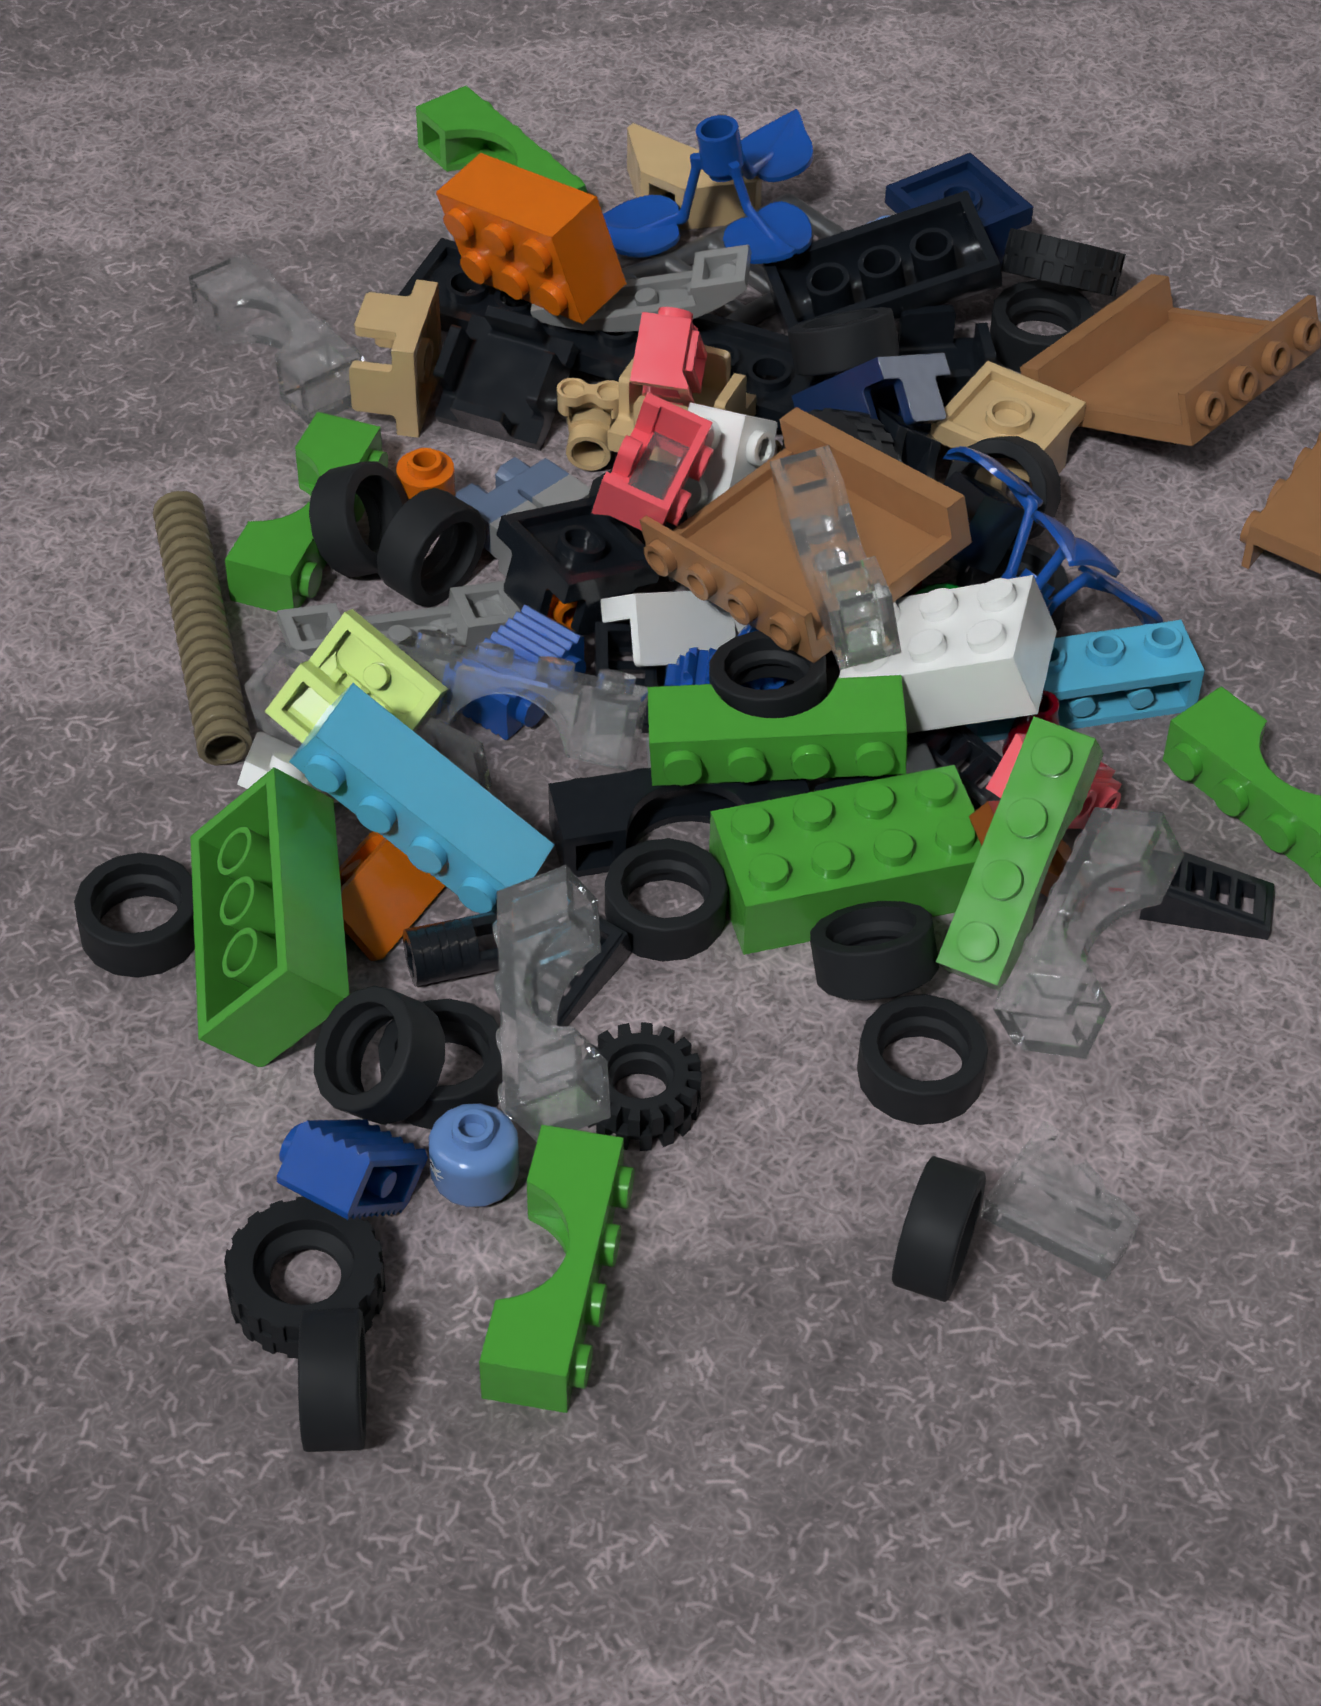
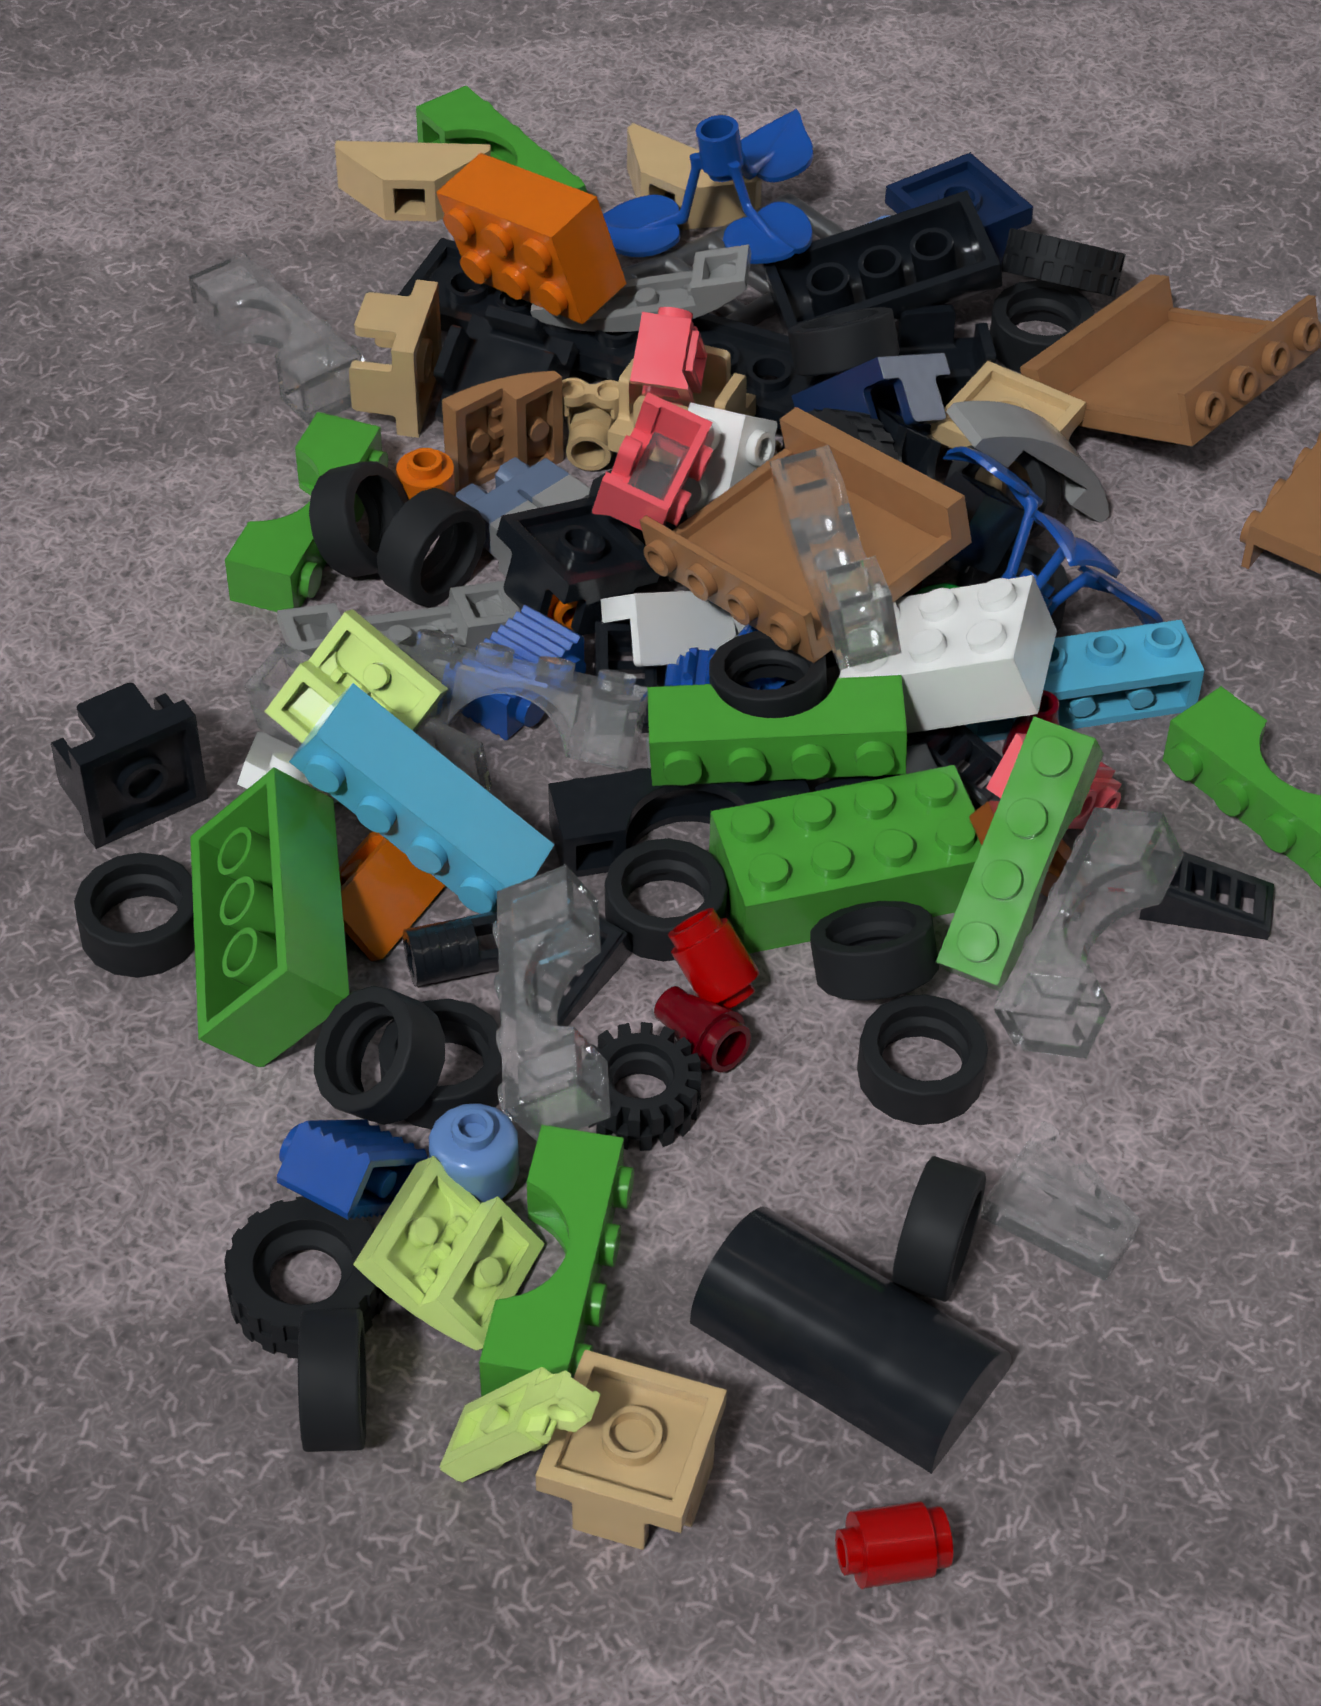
dark tan piece [152,491,252,766] -> none
none -> black panel [51,683,208,849]
none -> tan slope [335,141,491,222]
none -> yellowish green slope [353,1156,545,1351]
none -> yellowish green hinge [439,1367,601,1482]
none -> medium nougat slope [442,371,563,493]
none -> tan panel [535,1350,727,1550]
none -> dark red cone [654,986,751,1073]
none -> red brick [668,908,760,1009]
none -> black brick [690,1206,1011,1474]
none -> red brick [835,1501,953,1589]
none -> light grey slope [946,401,1109,523]

